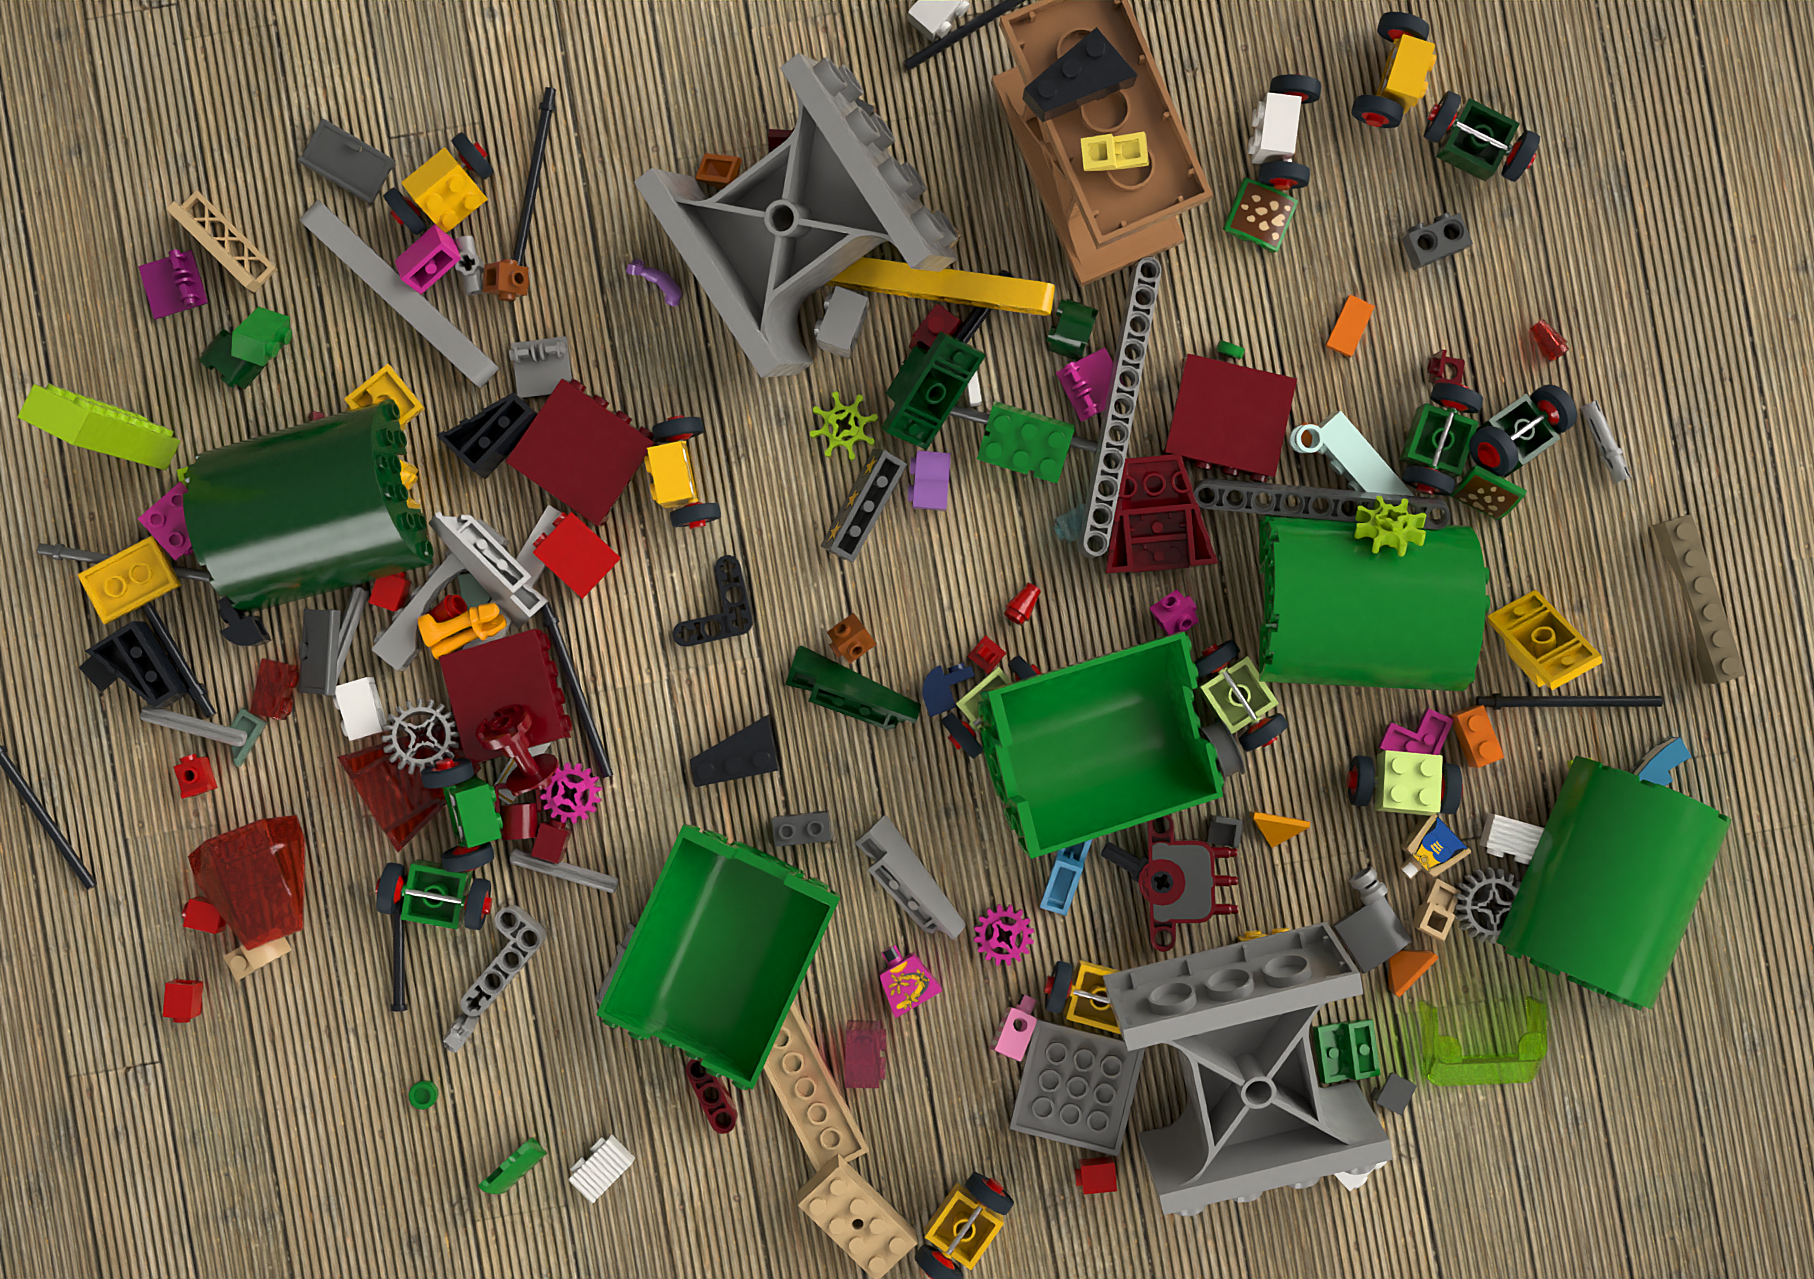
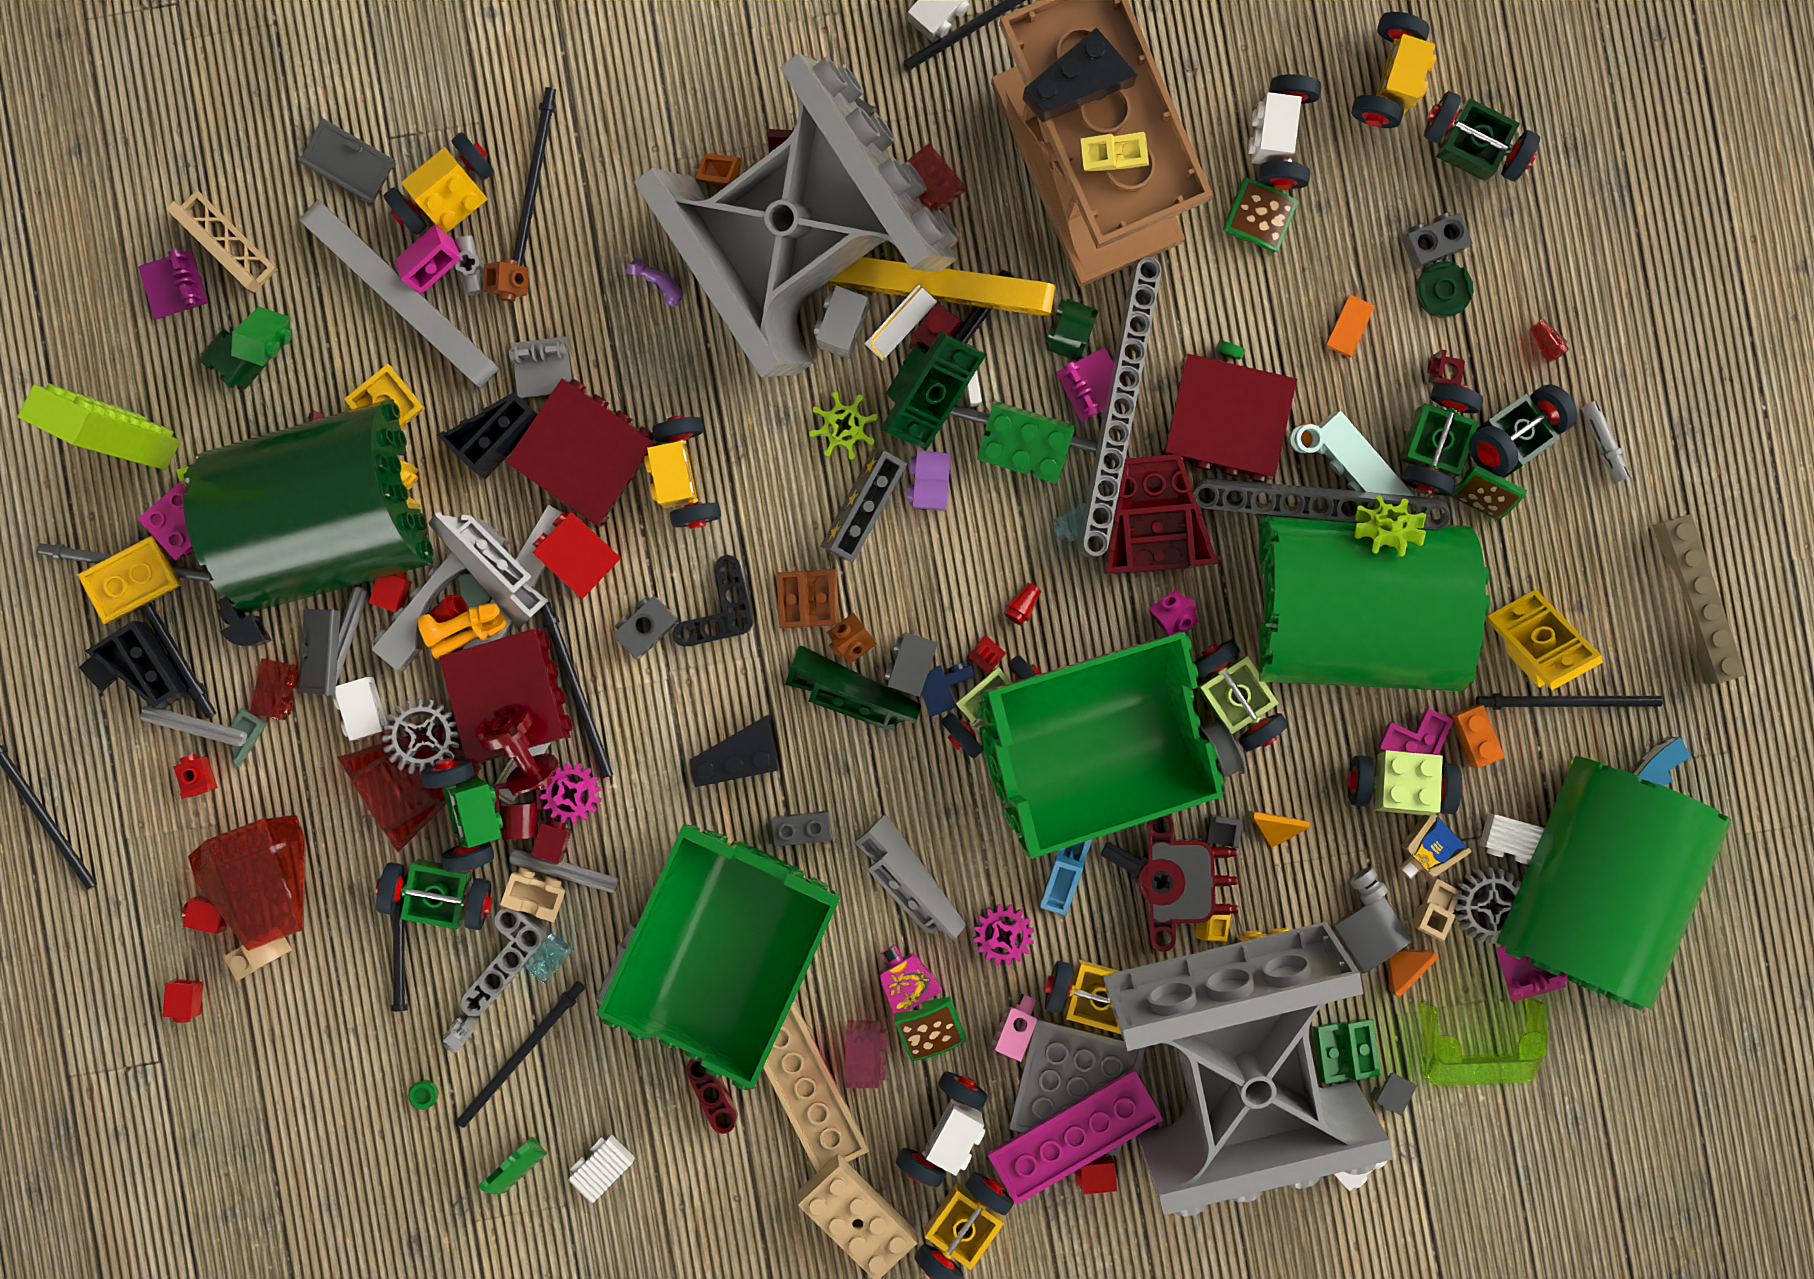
none -> black bar [456,981,586,1128]
none -> tan cylinder [500,867,565,923]
none -> clear light blue bracket [524,932,574,983]
none -> dark grey brick [613,596,680,659]
none -> dark orange slope [776,569,839,628]
none -> white sticker [864,285,937,361]
none -> dark grey brick [884,632,938,697]
none -> slope [894,997,967,1062]
none -> brick [896,1071,988,1187]
none -> clear red brick [908,143,965,211]
none -> dark pink plate [987,1068,1164,1205]
none -> yellow slope [1195,914,1231,942]
none -> dark green tile [1416,261,1474,318]
none -> dark pink hinge [1496,946,1568,1002]

